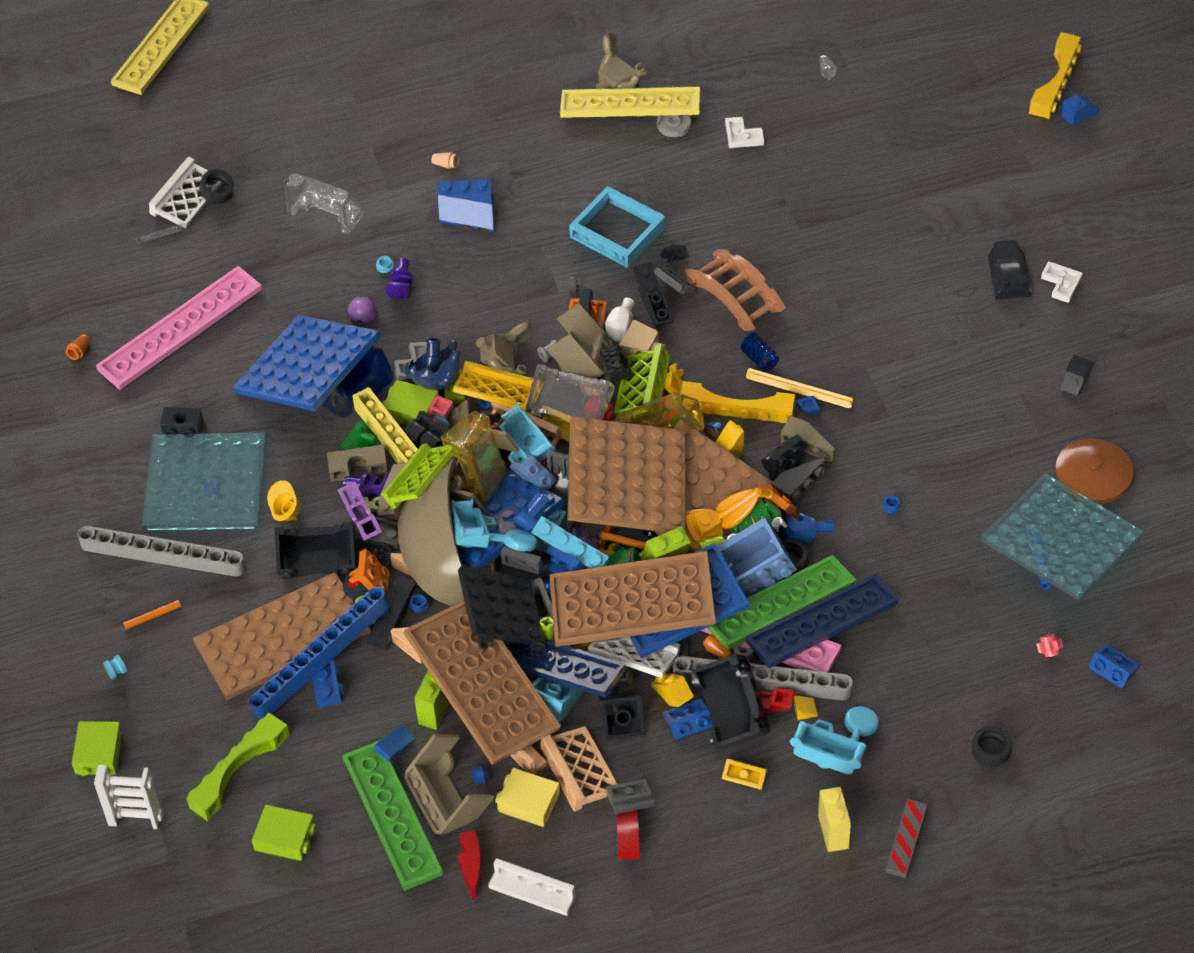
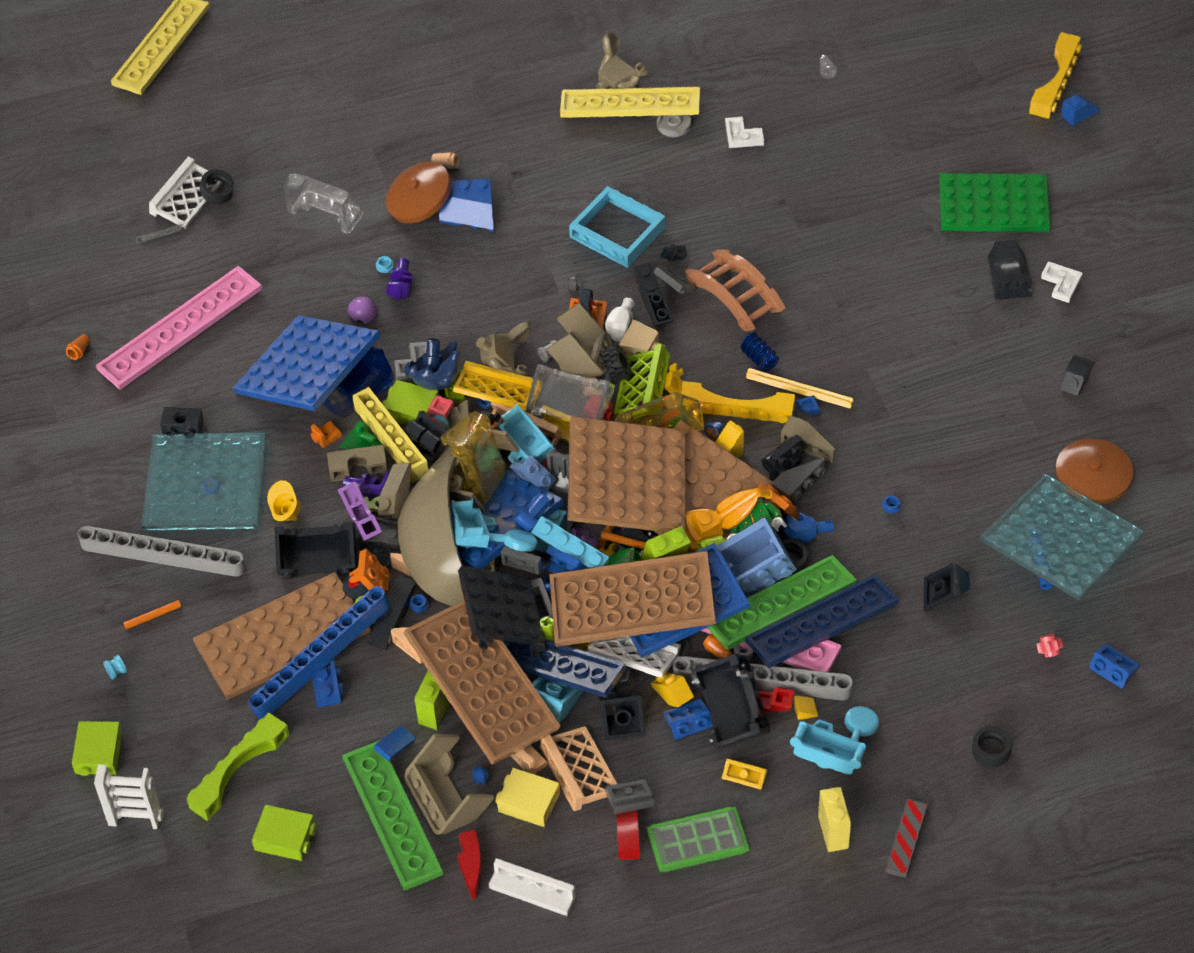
lime fence [381,443,459,509] -> none
none -> orange bracket [311,421,342,448]
none -> dark orange dish [386,161,452,224]
none -> clear piece [647,807,749,872]
none -> black slope [923,563,970,611]
none -> green plate [939,173,1050,232]

